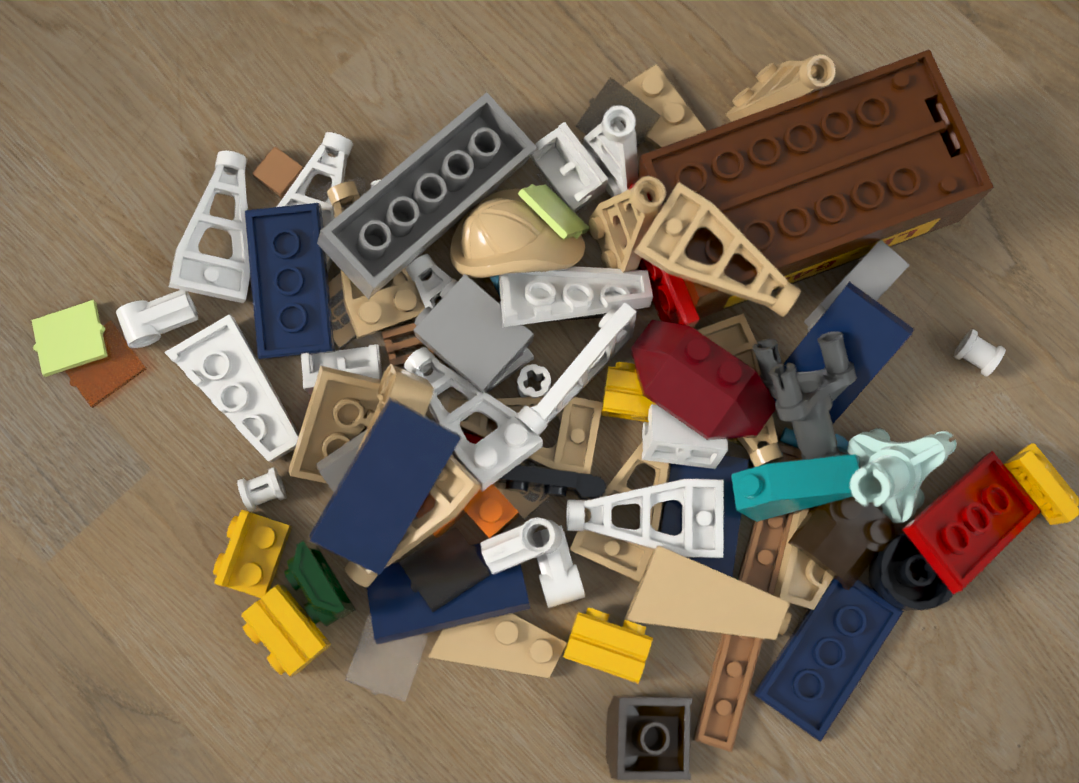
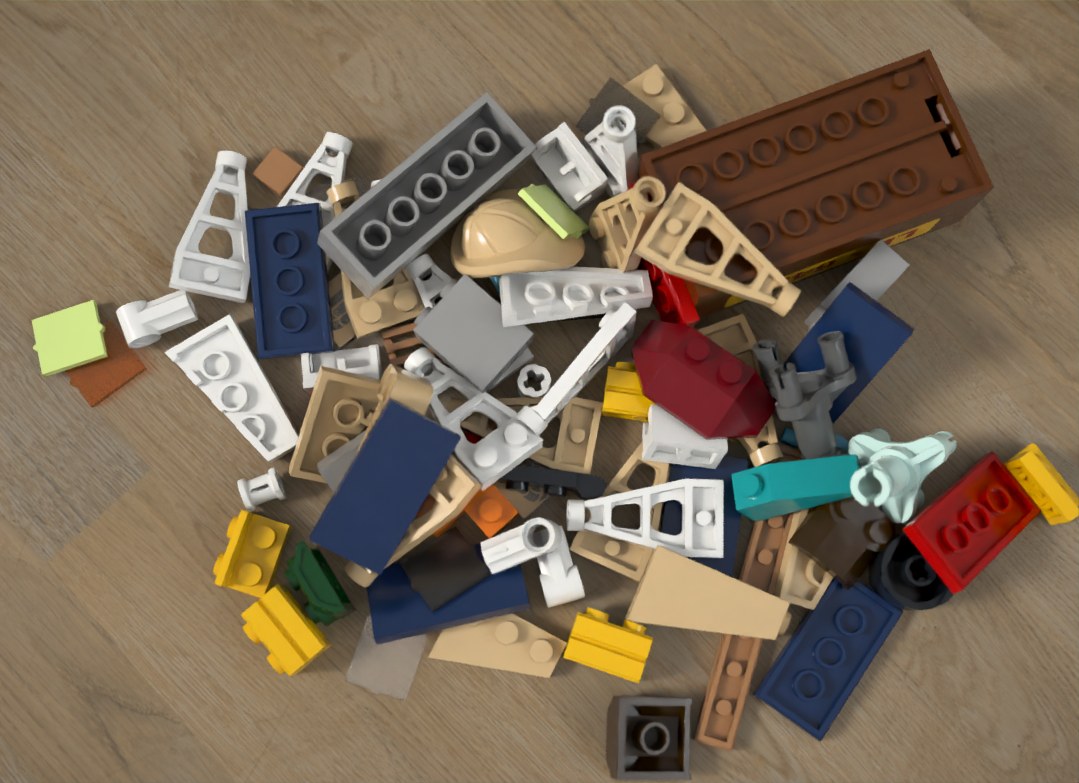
tan plate [726,54,835,122] -> none
white bush [953,329,1006,377] -> none

